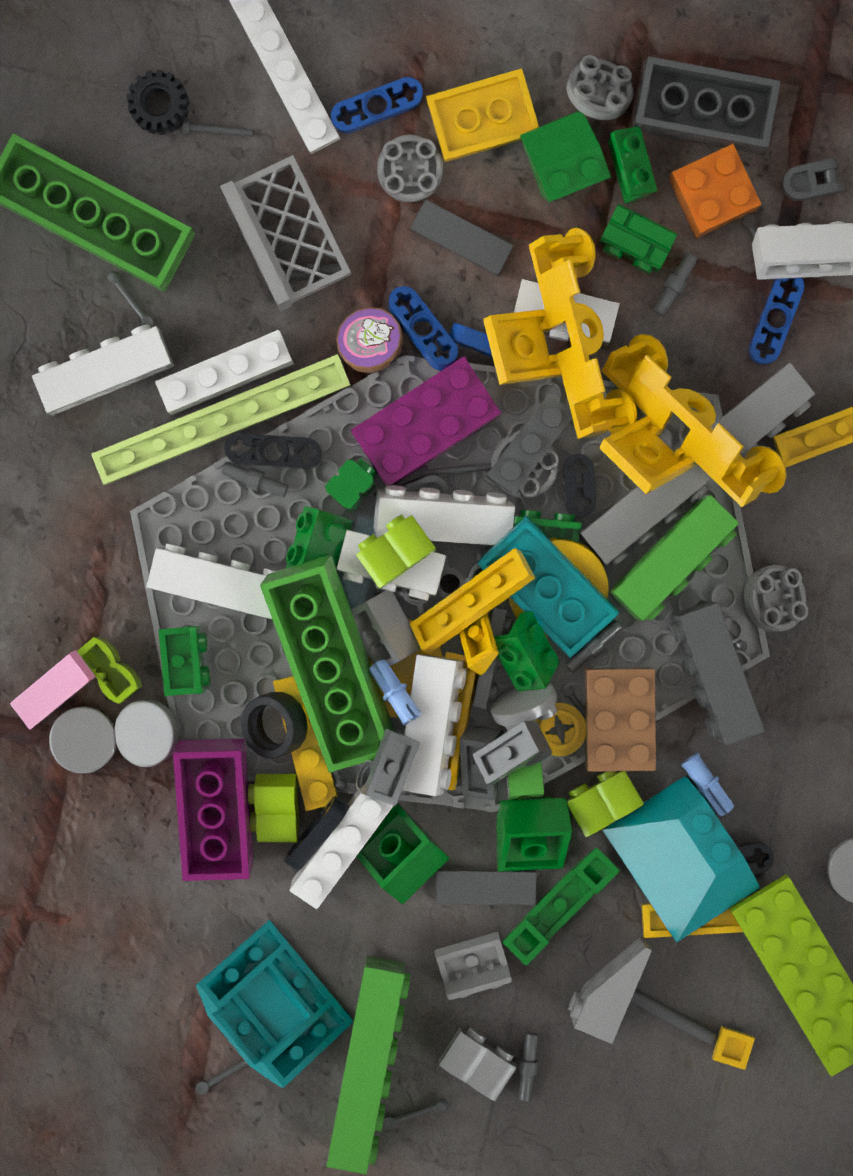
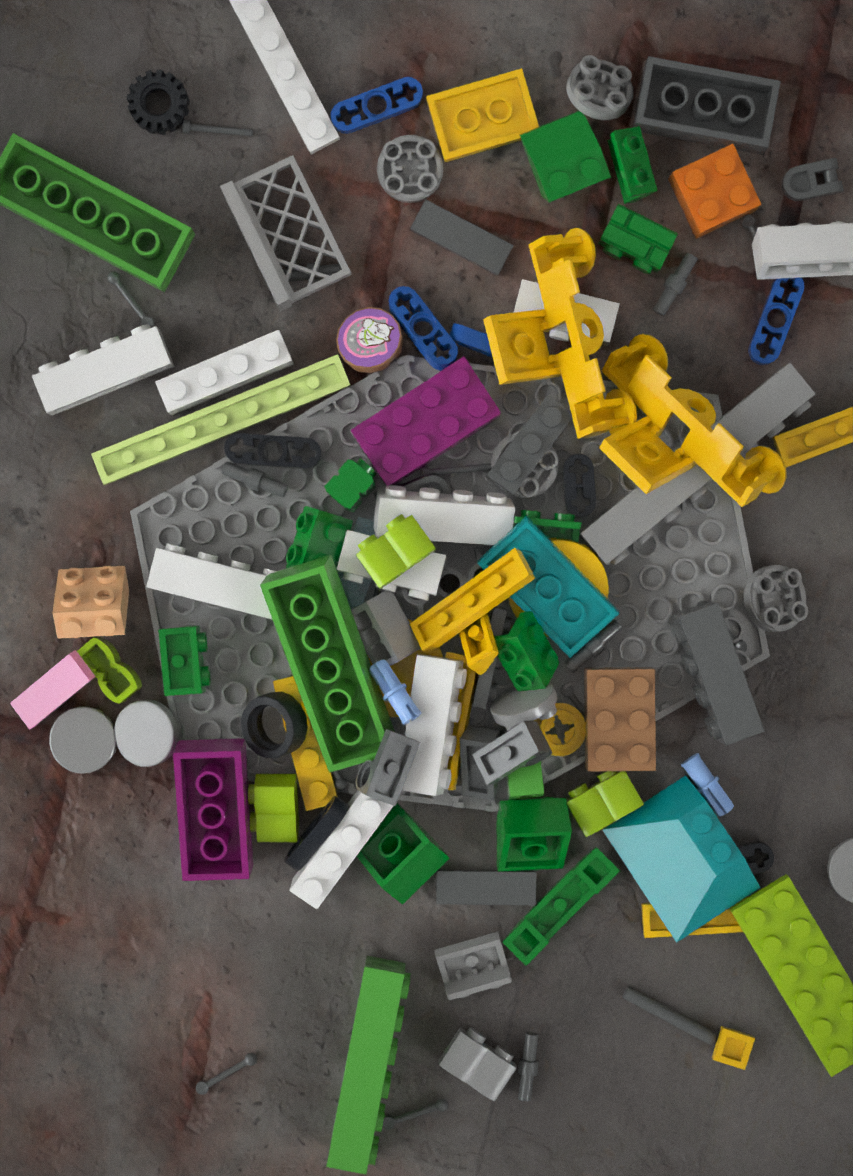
teal slope [196,920,354,1088] -> none
light grey slope [568,937,652,1044] -> none
bright green brick [609,494,739,621] -> none
none -> light nougat brick [52,566,129,638]

